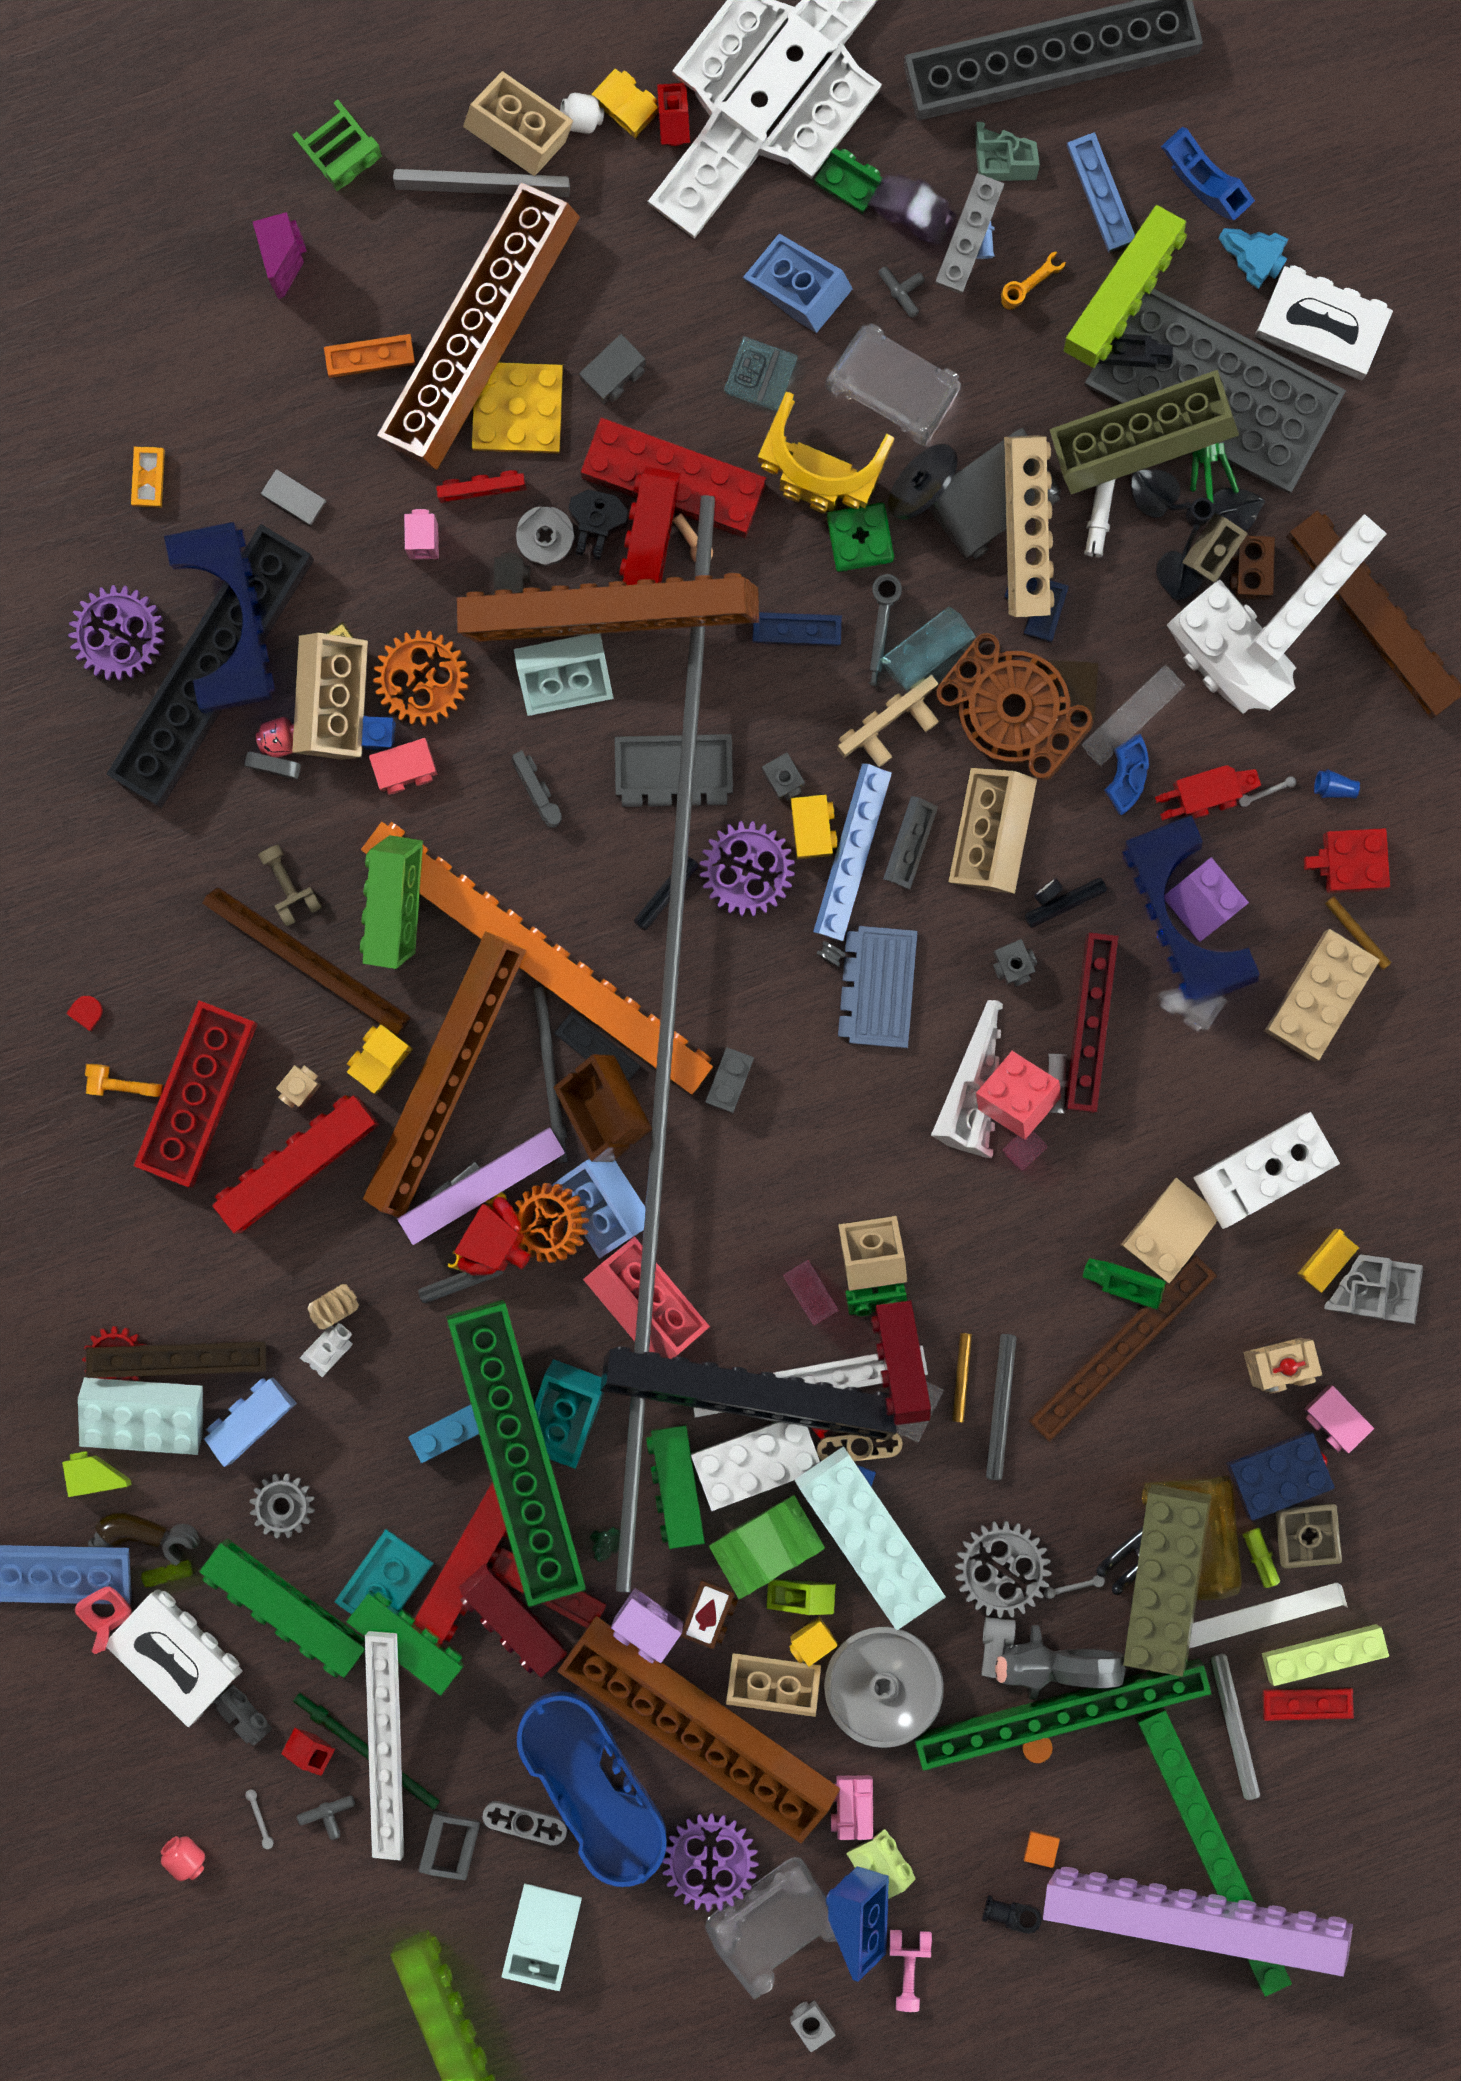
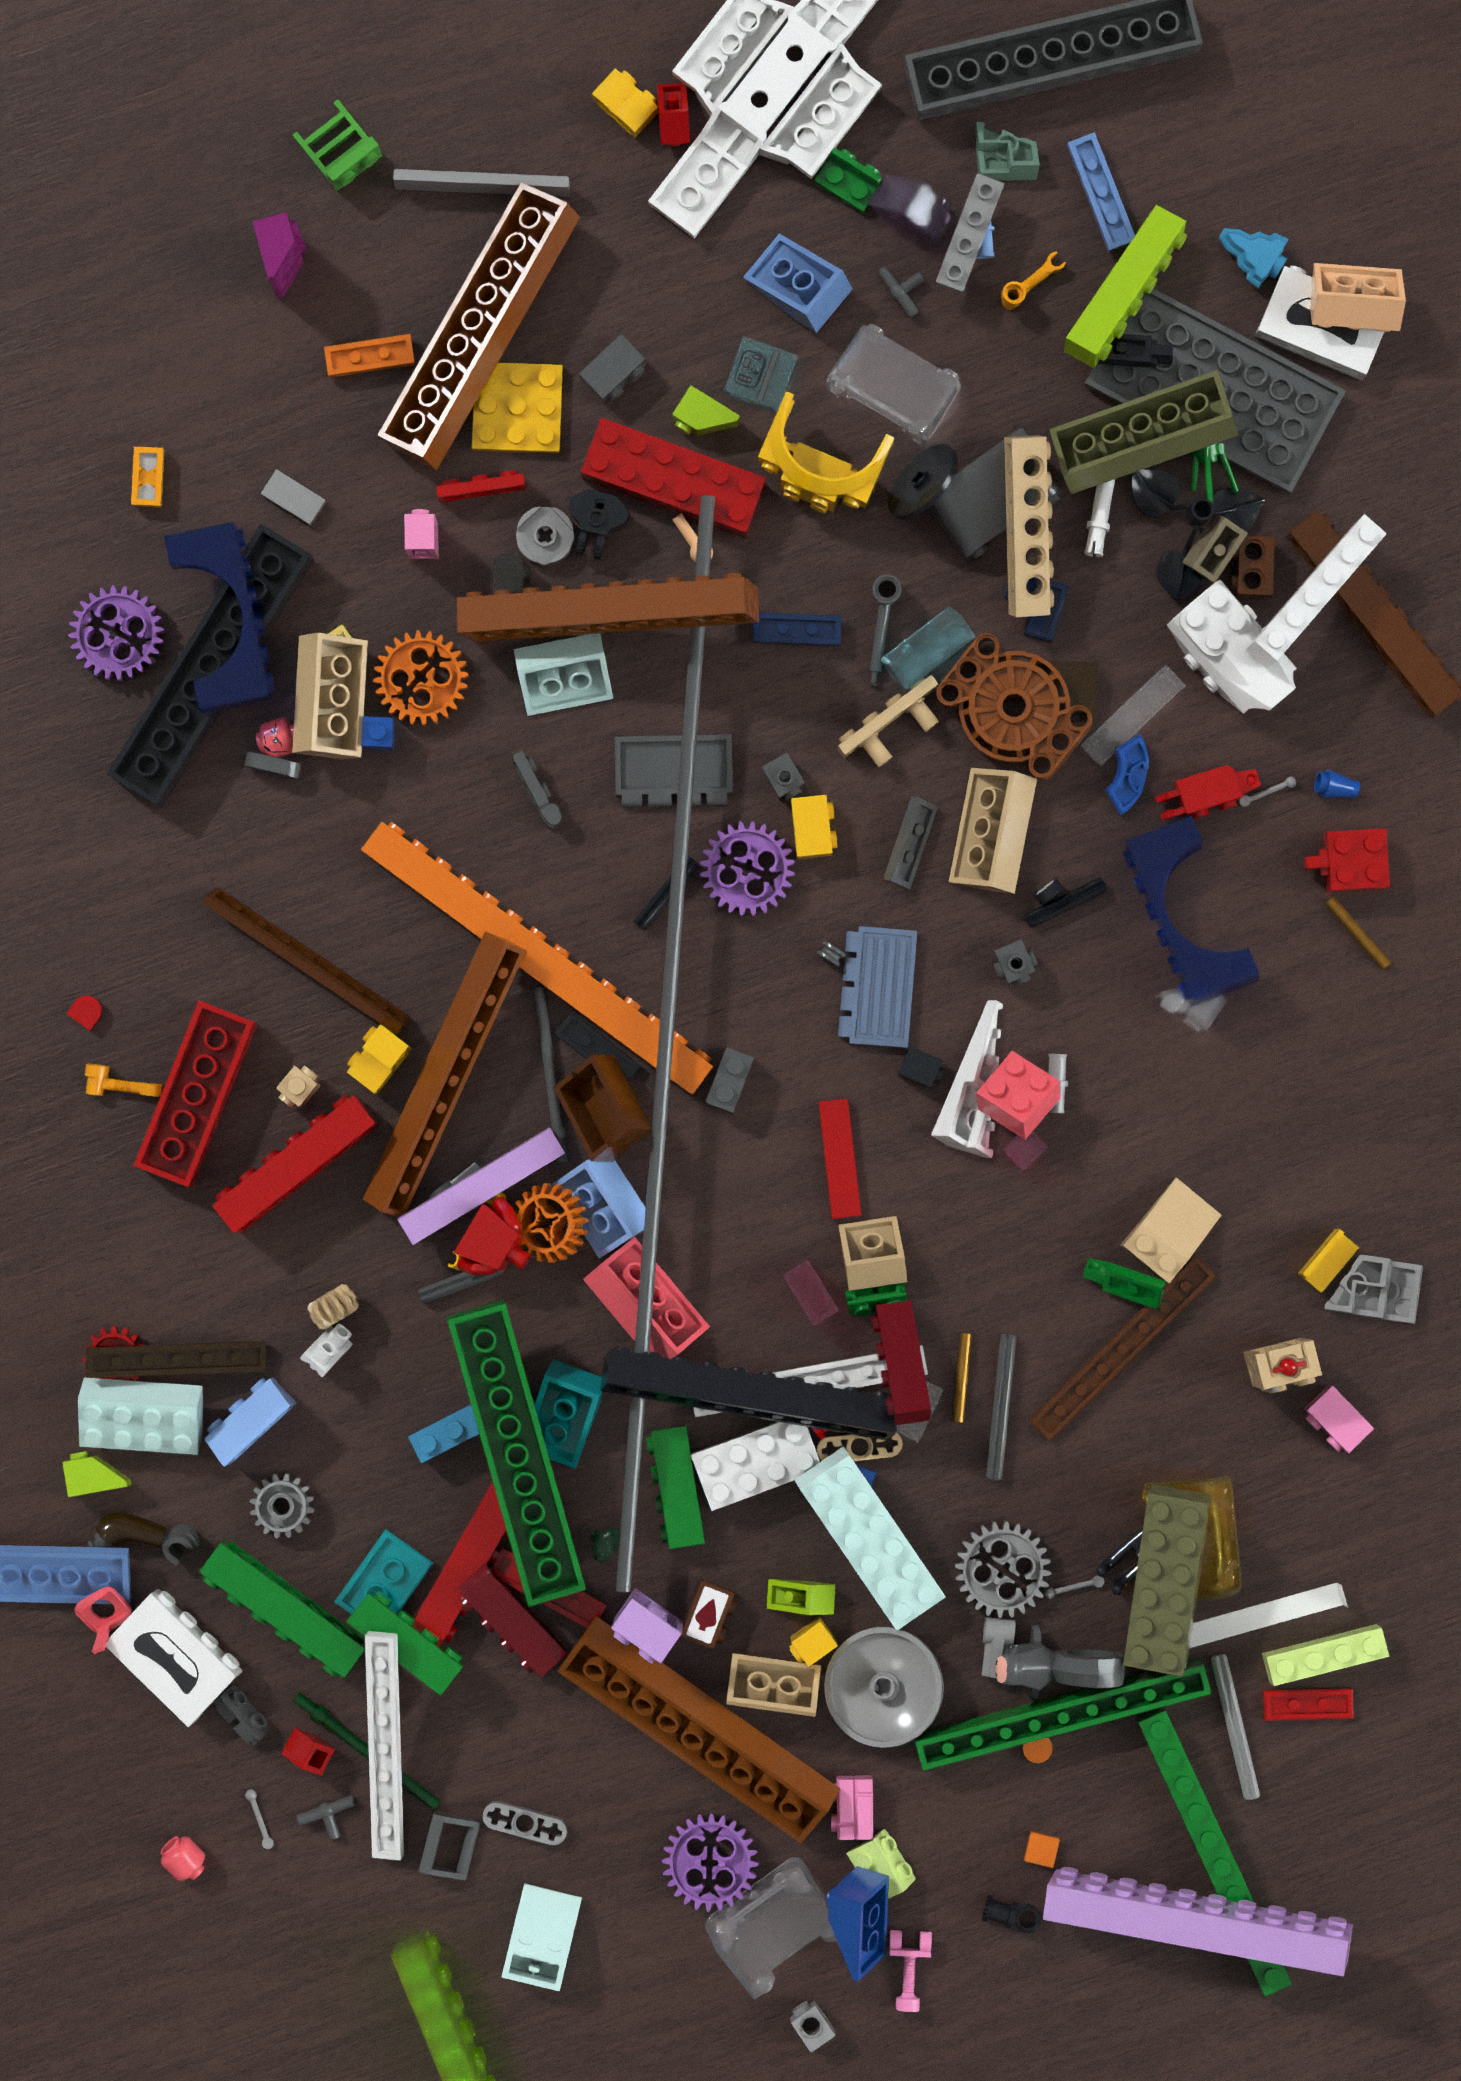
clear neon green piece [141,1560,193,1588] -> none
dark tan bar [258,844,322,927] -> none
bright green brick [360,835,423,969] -> none
coral brick [369,738,438,795] -> none
tan brick [463,71,574,176] -> none
blue piece [517,1691,667,1887] -> none
white head [560,93,604,134] -> none
red brick [619,466,681,585] -> none
bright green slope [709,1495,825,1599] -> none
plate [813,764,892,941] -> none
green brick [827,502,894,572] -> none
dark red brick [1064,932,1119,1113] -> none
blue arch [1161,127,1255,221] -> none
medium lavender slope [1162,857,1249,942] -> none
white hinge [1193,1112,1340,1229] -> none
dark blue piece [1226,1431,1335,1521] -> none
lime axle [1242,1528,1280,1588] -> none
tan brick [1264,929,1380,1062] -> none
dark tan brick [1275,1503,1342,1568] -> none
none -> lime slope [672,385,740,436]
none -> red tile [818,1099,861,1219]
none -> black brick [897,1046,945,1088]
none -> light nougat slope [1310,263,1406,332]

